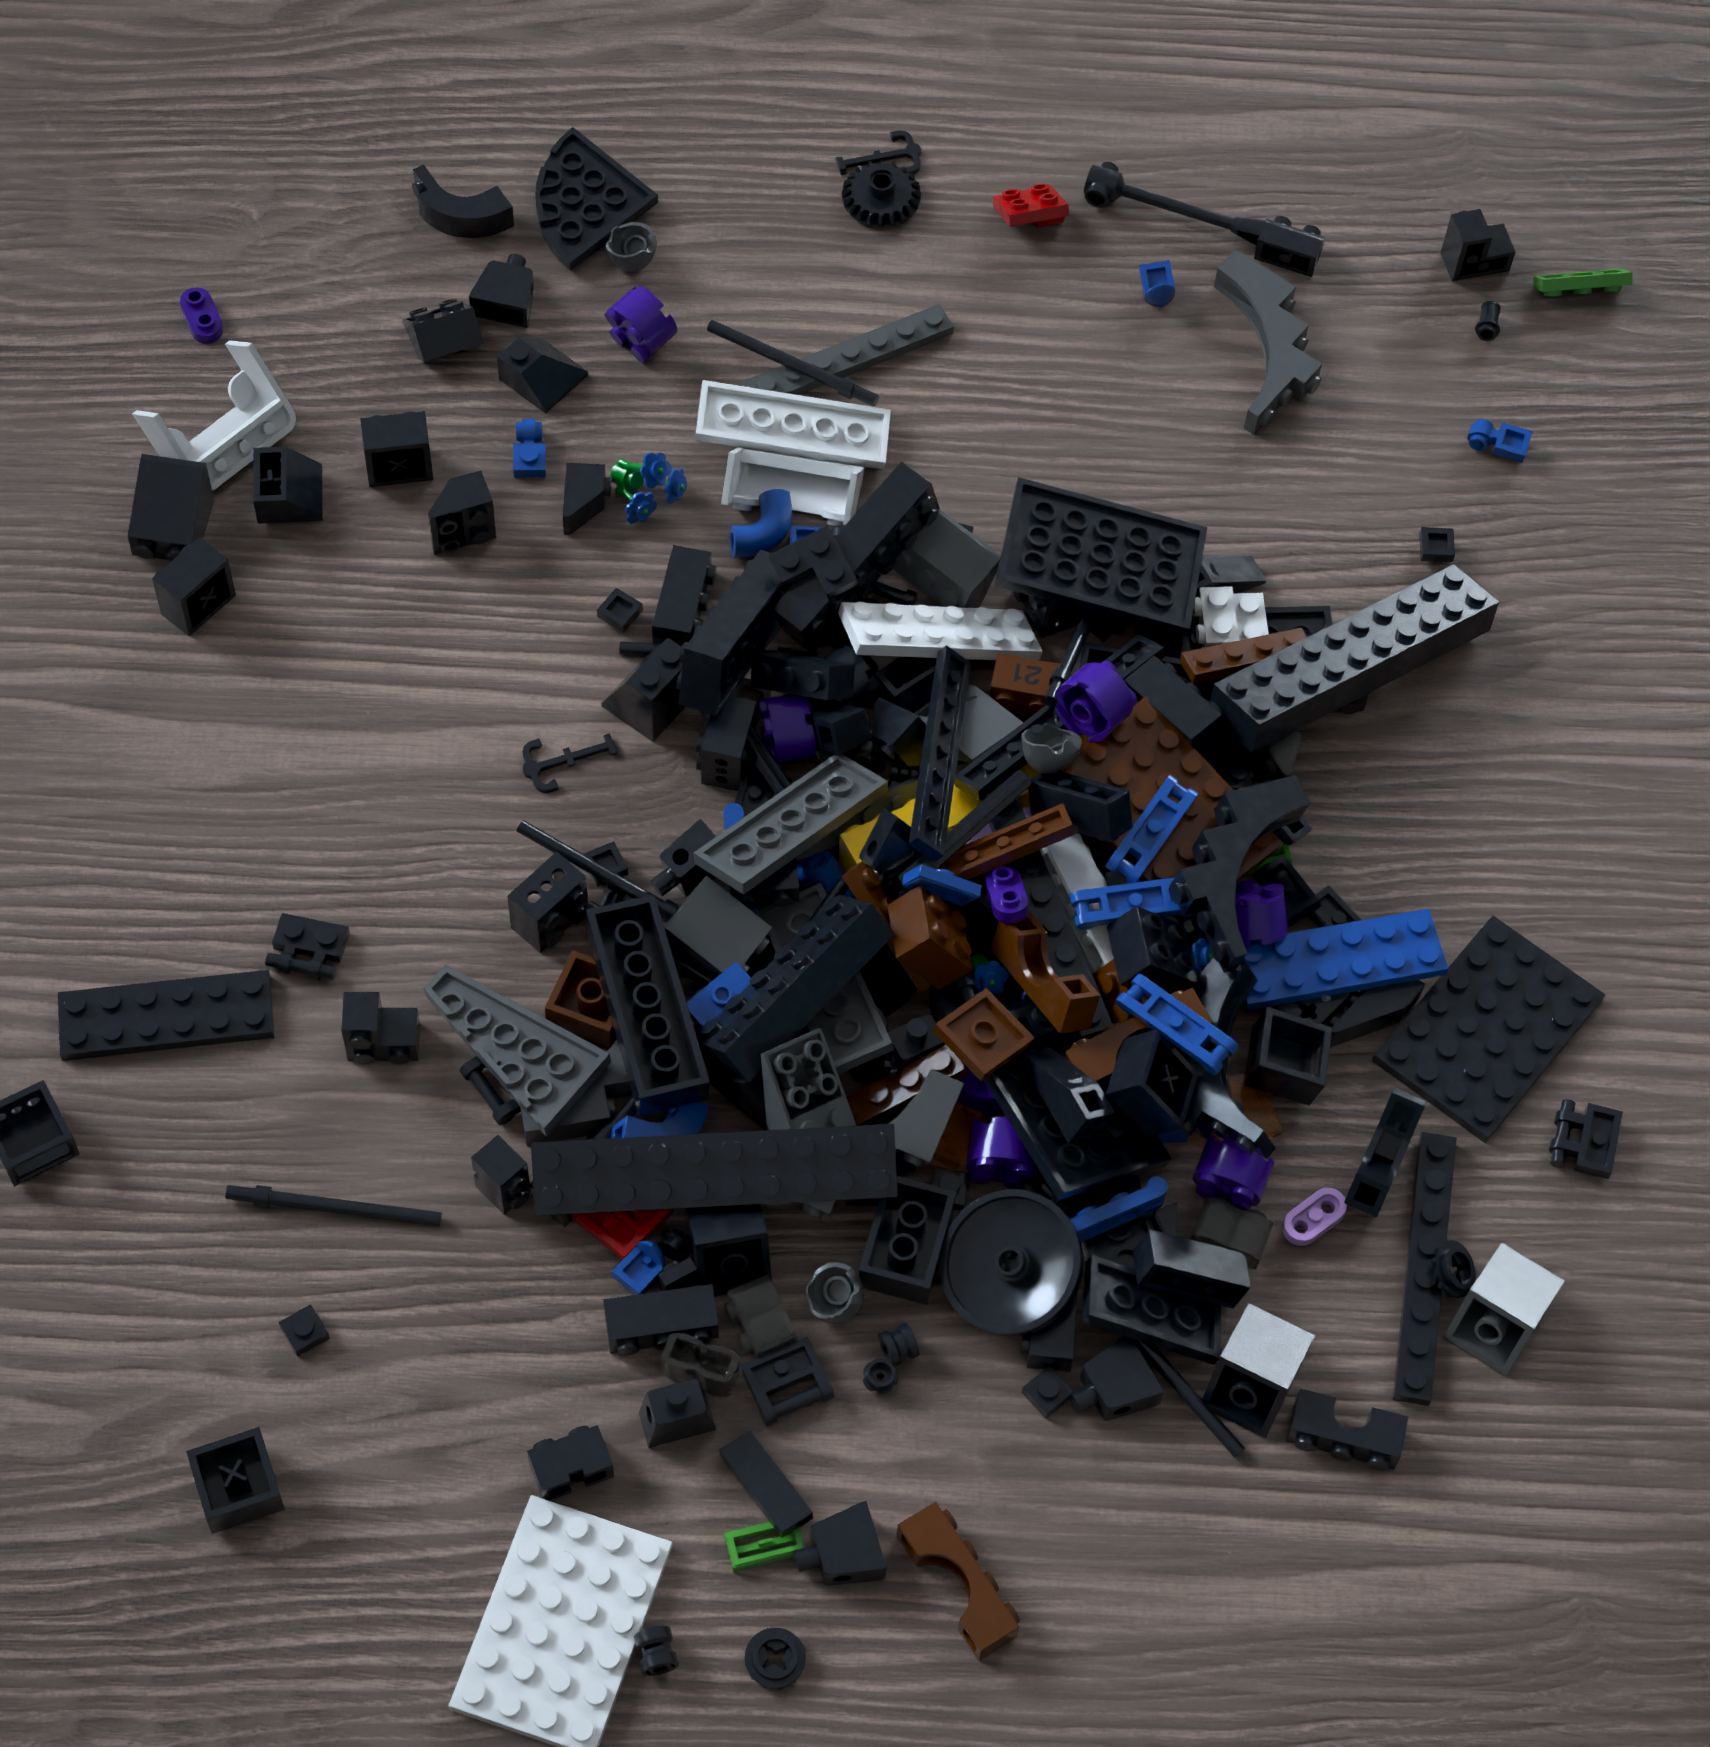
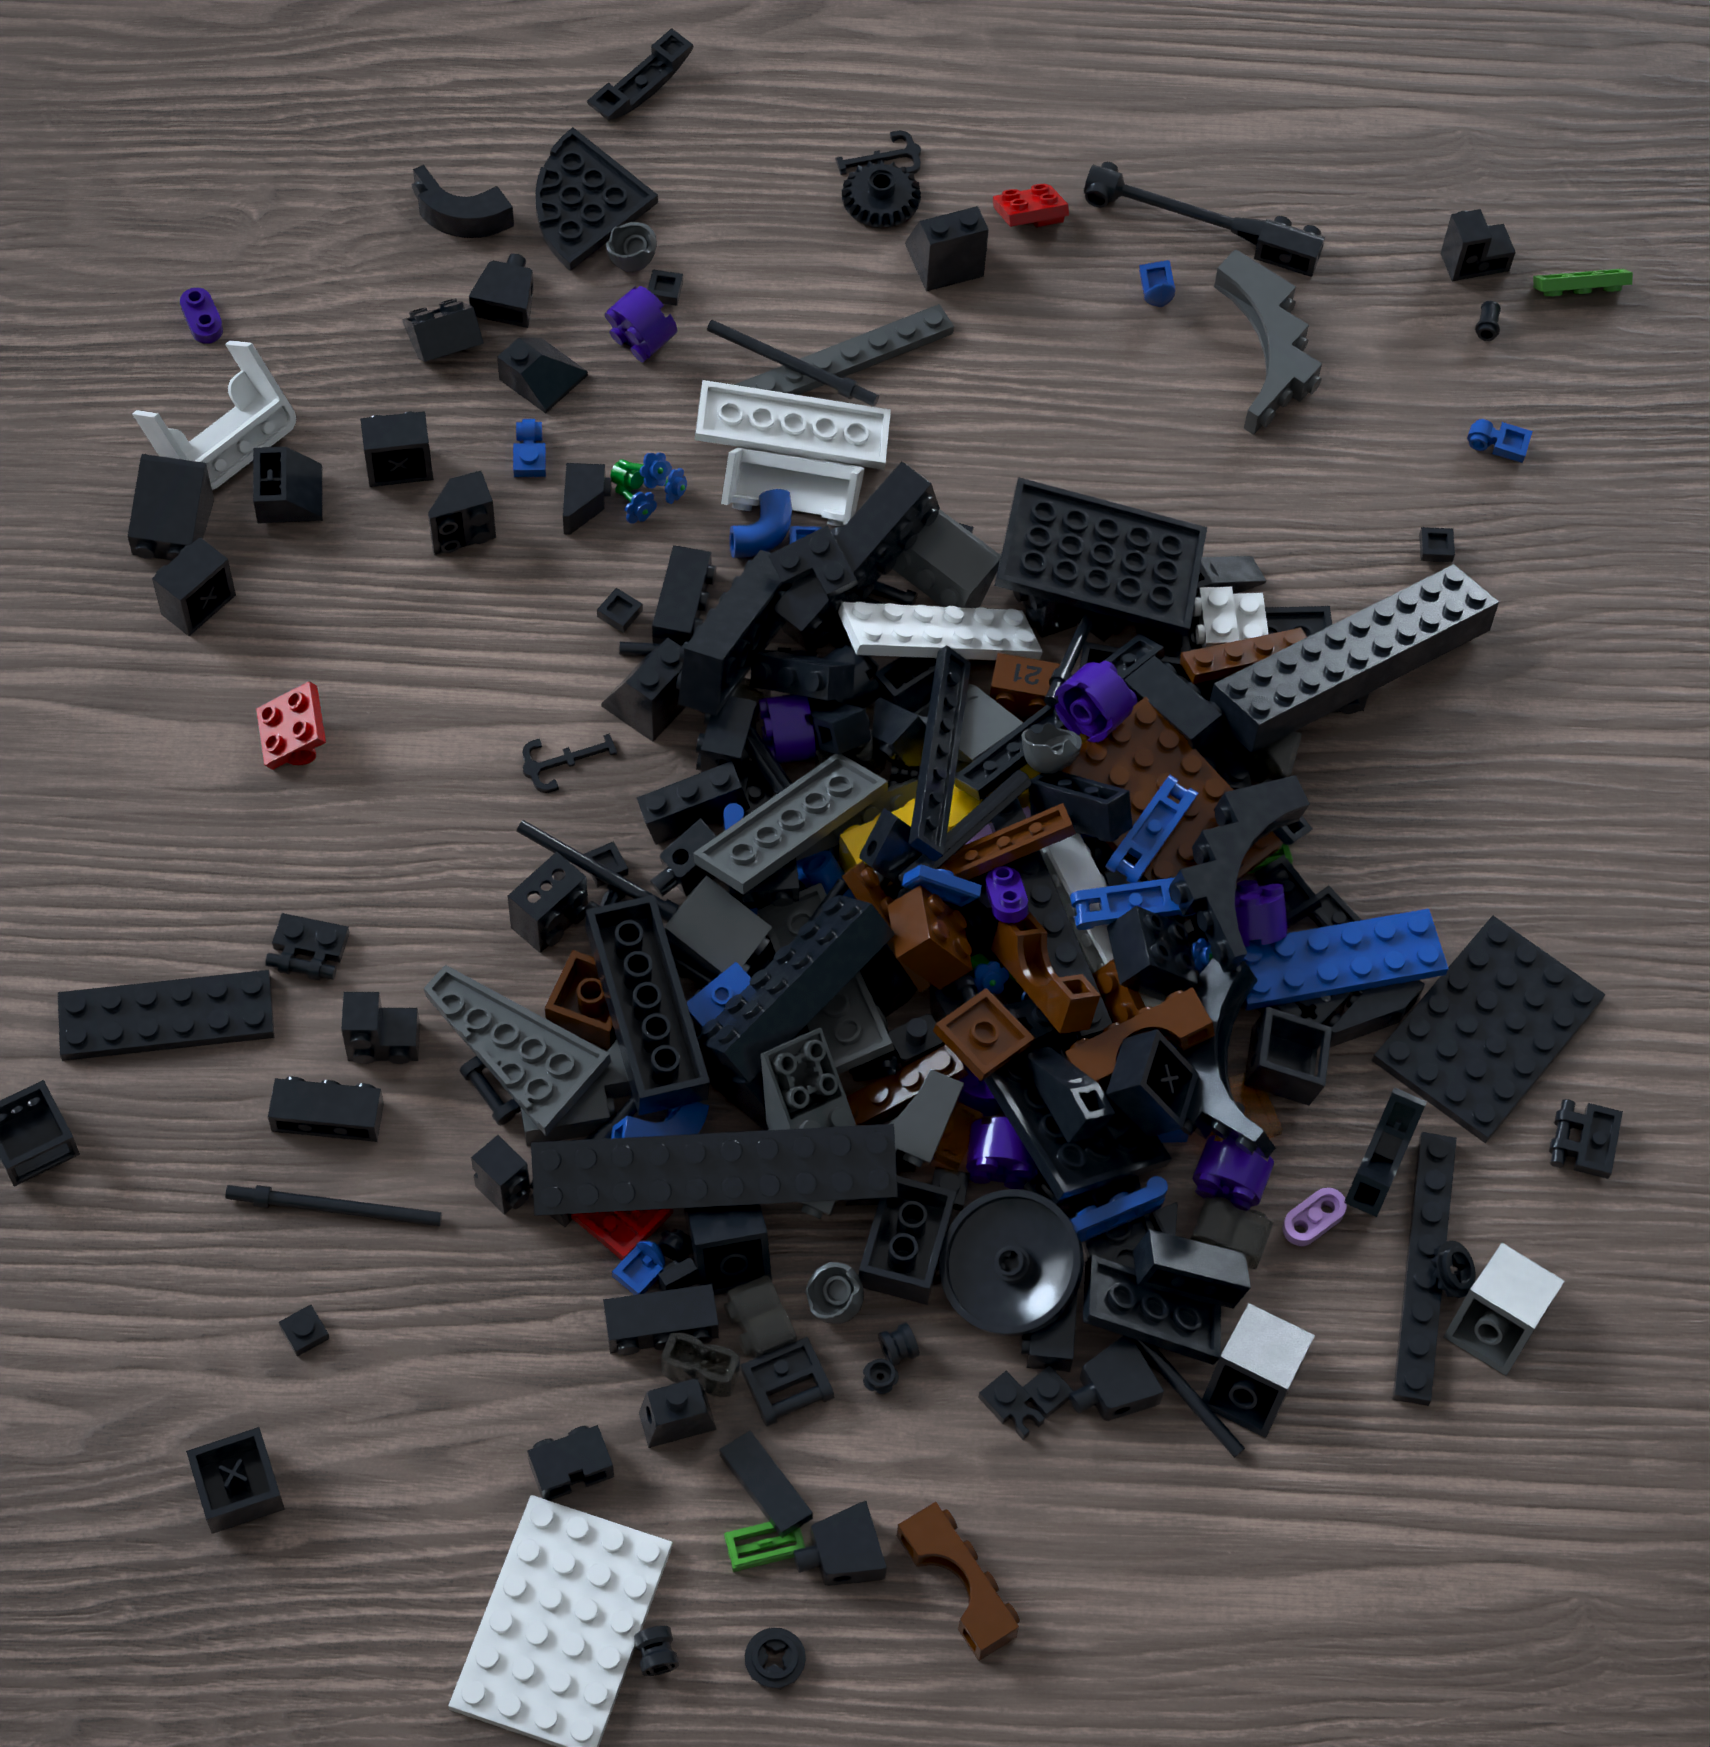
blue plate [1115,974,1239,1075] -> none
black arch [1286,1388,1408,1470] -> none
none -> red plate [256,681,326,770]
none -> black brick [268,1076,384,1142]
none -> black slope [587,28,693,121]
none -> black brick [637,761,751,845]
none -> black plate [648,269,683,306]
none -> black slope [905,206,989,292]
none -> black plate [978,1370,1045,1440]

